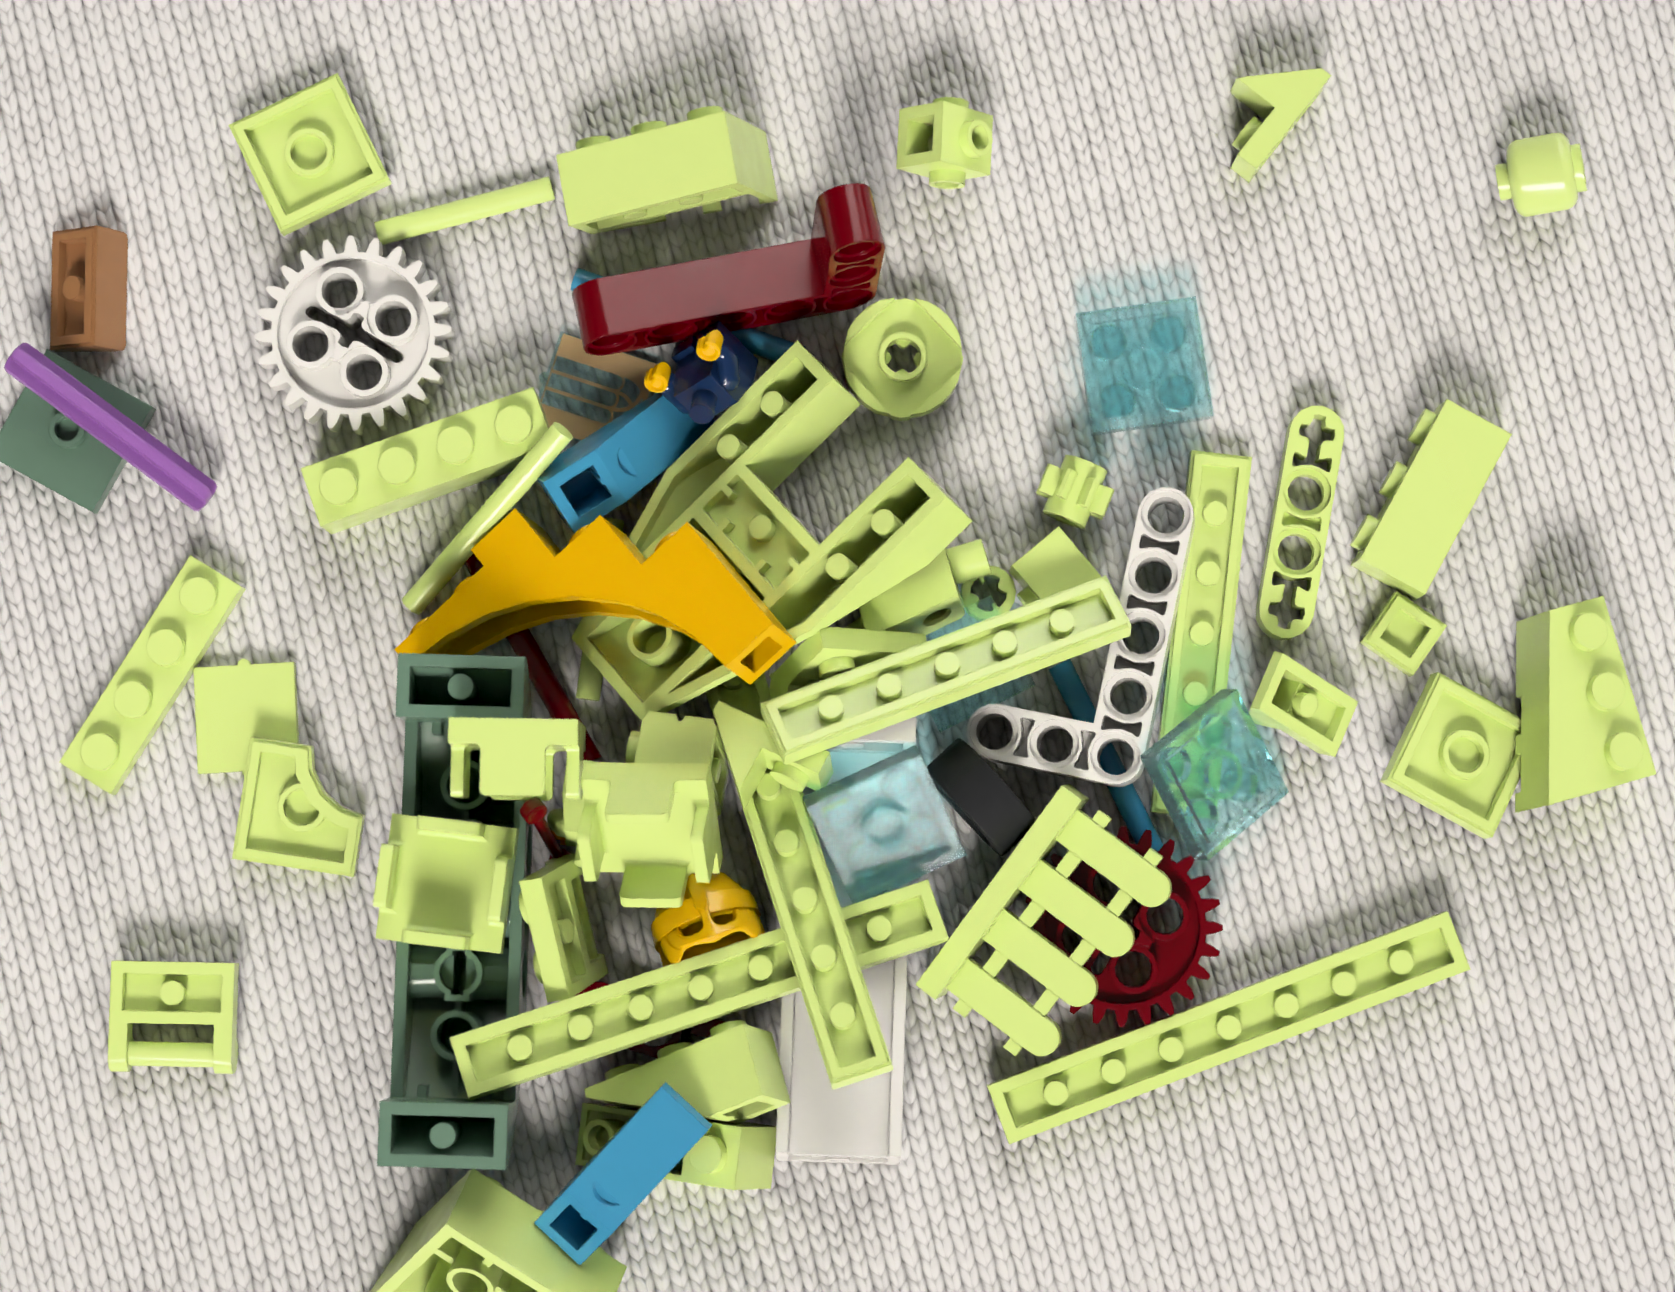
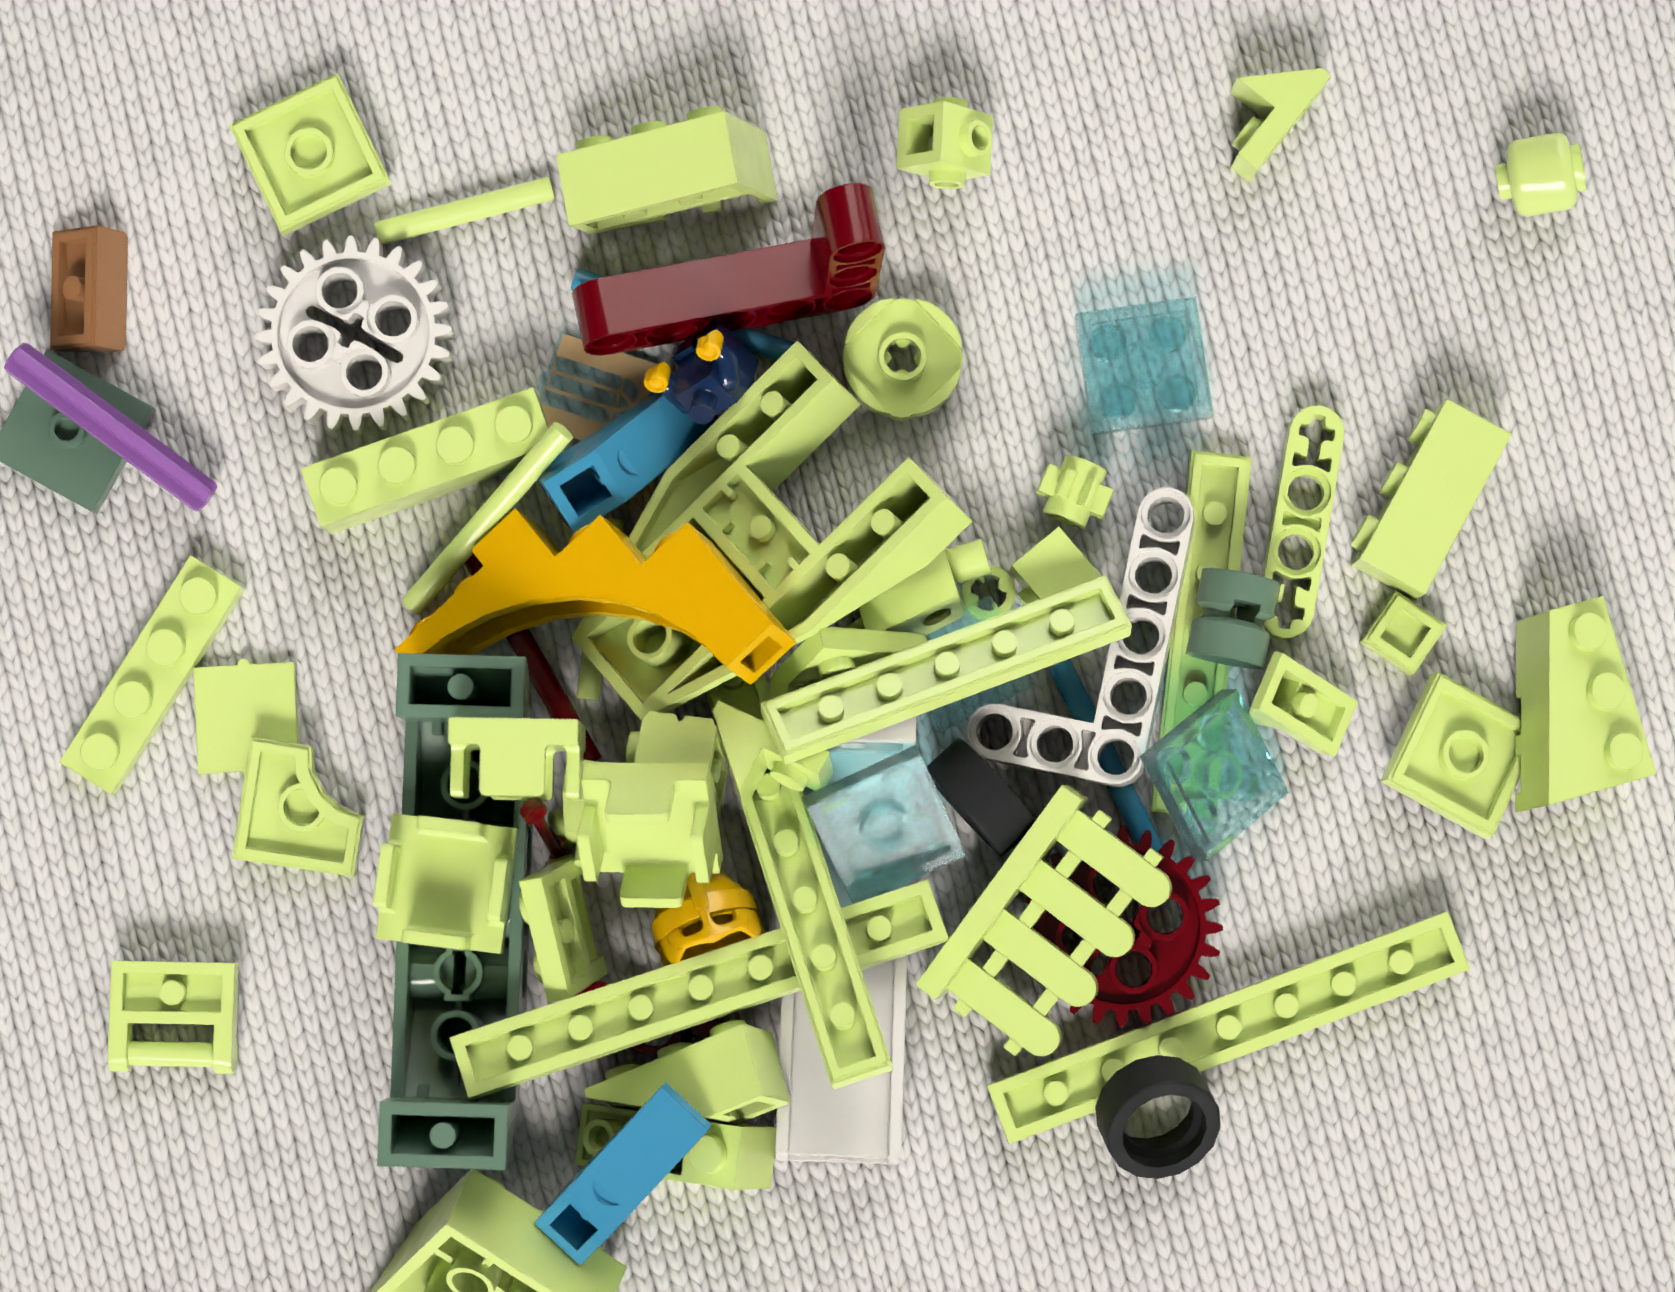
none -> black tyre [1095,1055,1221,1179]
none -> sand green wheel [1185,568,1281,670]

